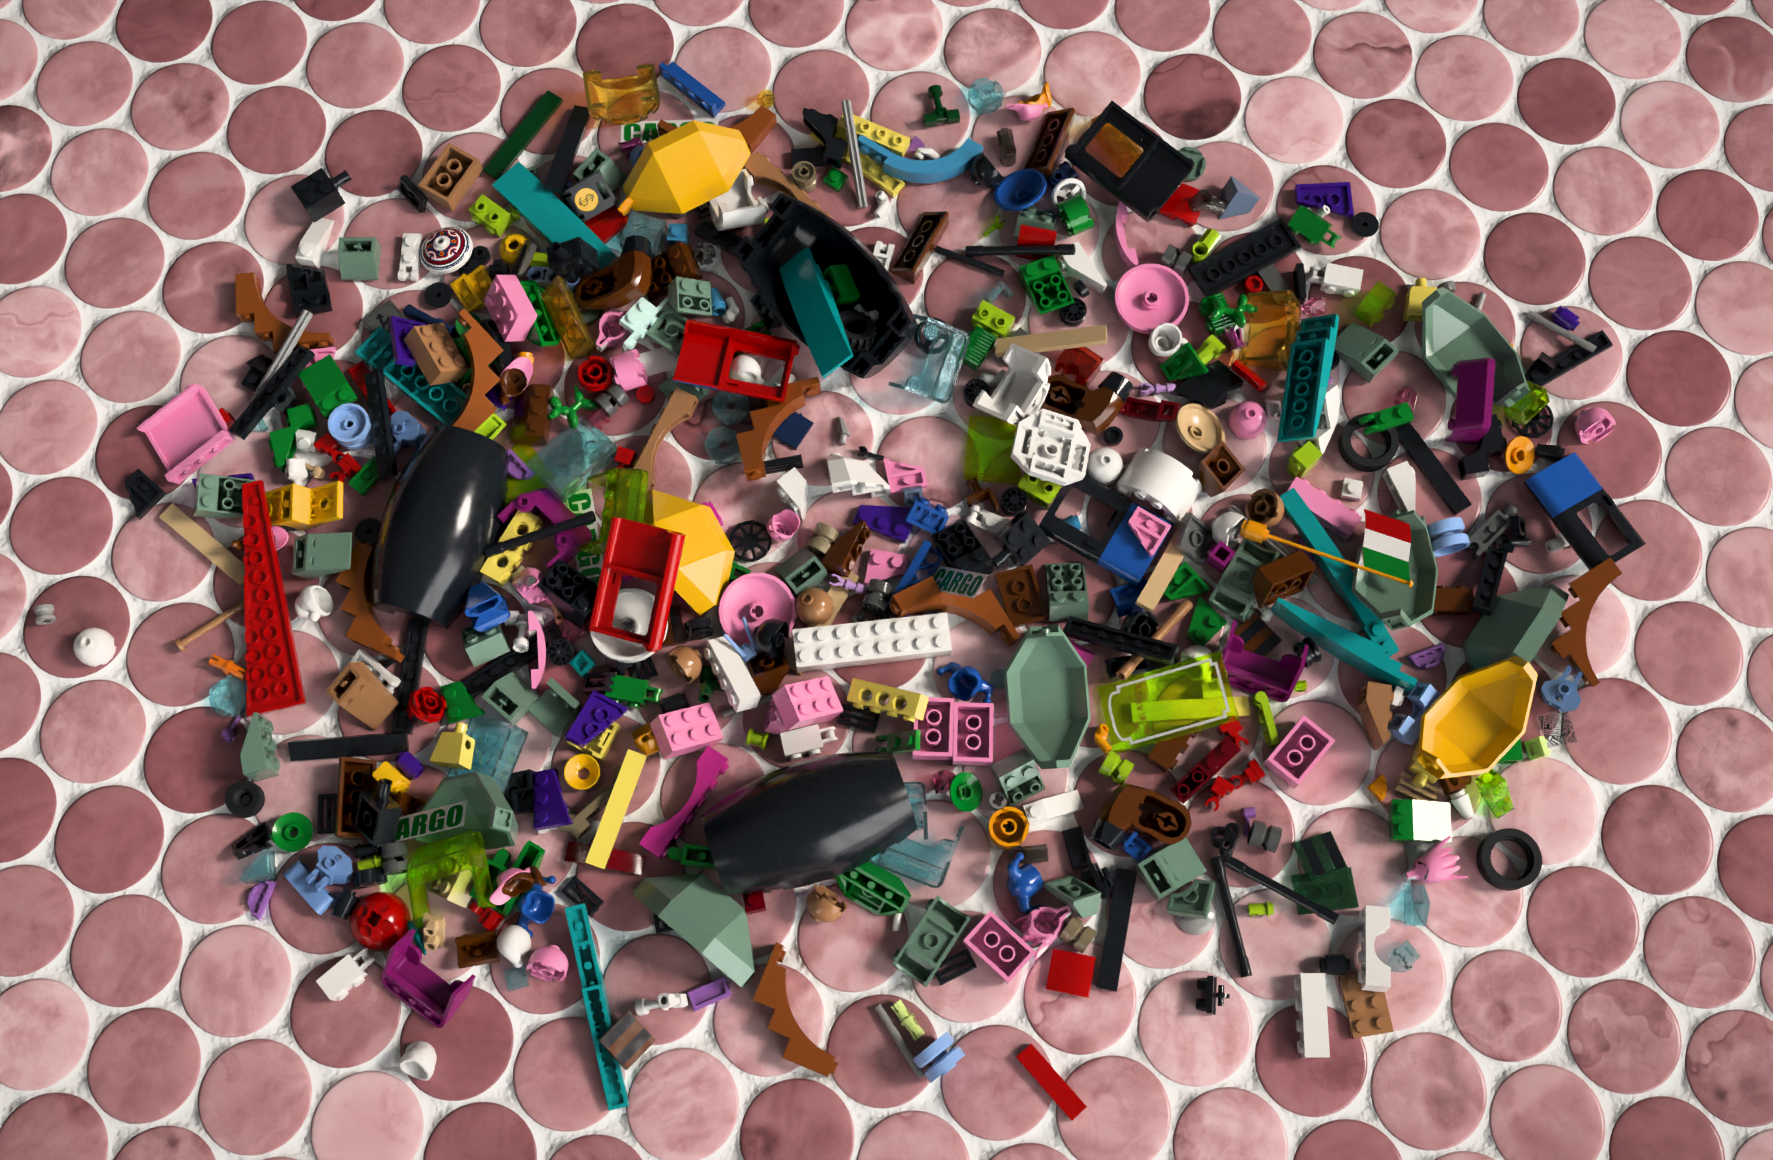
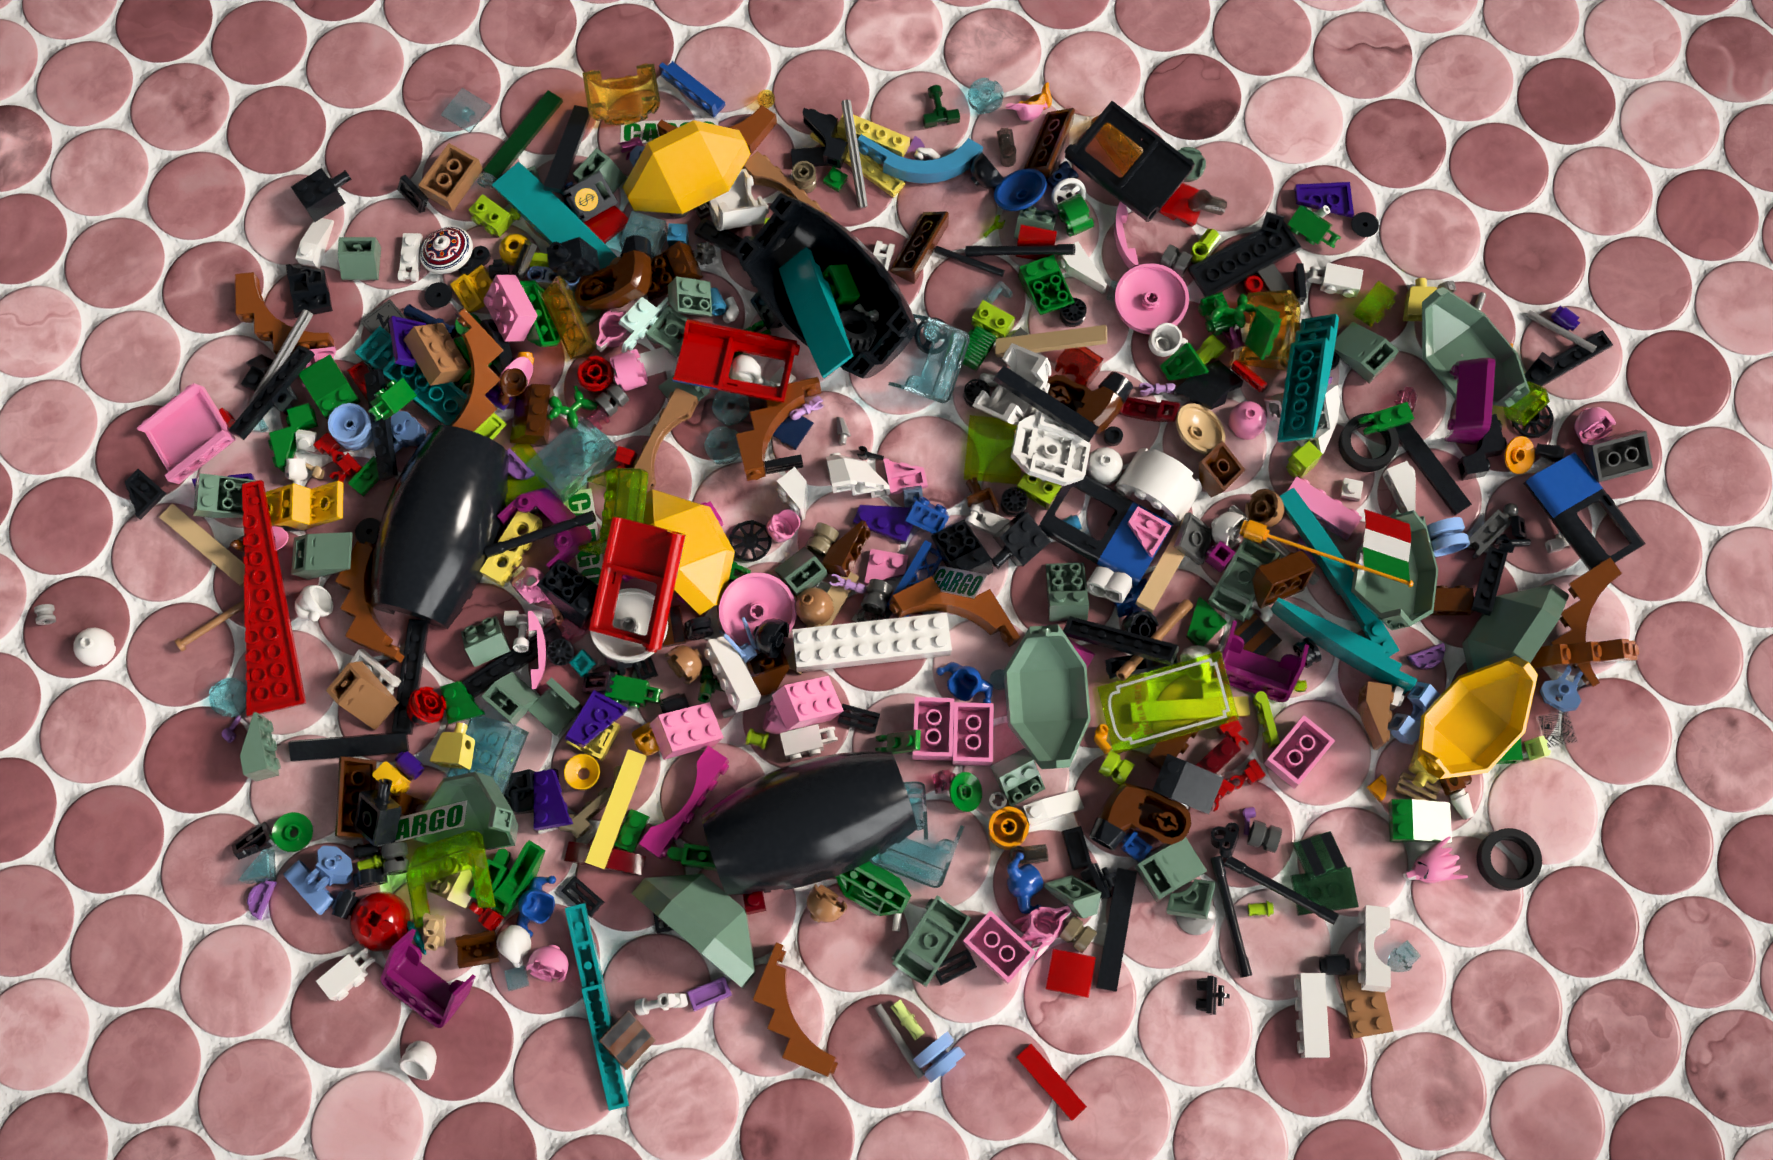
orange pin [208,654,247,681] -> none
black tyre [225,781,265,818] -> none
black tile [317,793,337,835] -> none
blue piece [464,582,511,632] -> none
reddish brown hair [489,866,548,905] -> none
light orange tile [618,197,634,216] -> none
red tile [636,385,655,404] -> none
light yellow brick [847,678,929,722] -> none
white arm [873,190,890,218] -> none
reddish brown plate [995,564,1048,628] -> none
black tile [1073,280,1090,298] -> none
green wing [1163,562,1211,602] -> none
sand blue slope [1218,176,1260,220] -> none
clear pink tile [1300,297,1326,318] -> none
clear light blue slope [1403,884,1430,926] -> none
clear neon green slope [1475,769,1514,818] -> none
none -> green brick [368,378,417,421]
none -> clear light blue piece [441,88,491,133]
none -> clear light blue tile [477,173,496,189]
none -> green plate [615,809,650,853]
none -> lavender piece [789,396,824,420]
none -> black tile [993,366,1099,443]
none -> white brick [1087,567,1132,603]
none -> black slope [1152,754,1224,814]
none -> green slope [1245,305,1282,360]
none -> black slope [1261,212,1285,234]
none -> dark orange arch [1530,639,1639,669]
none -> dark grey slope [1582,430,1653,482]

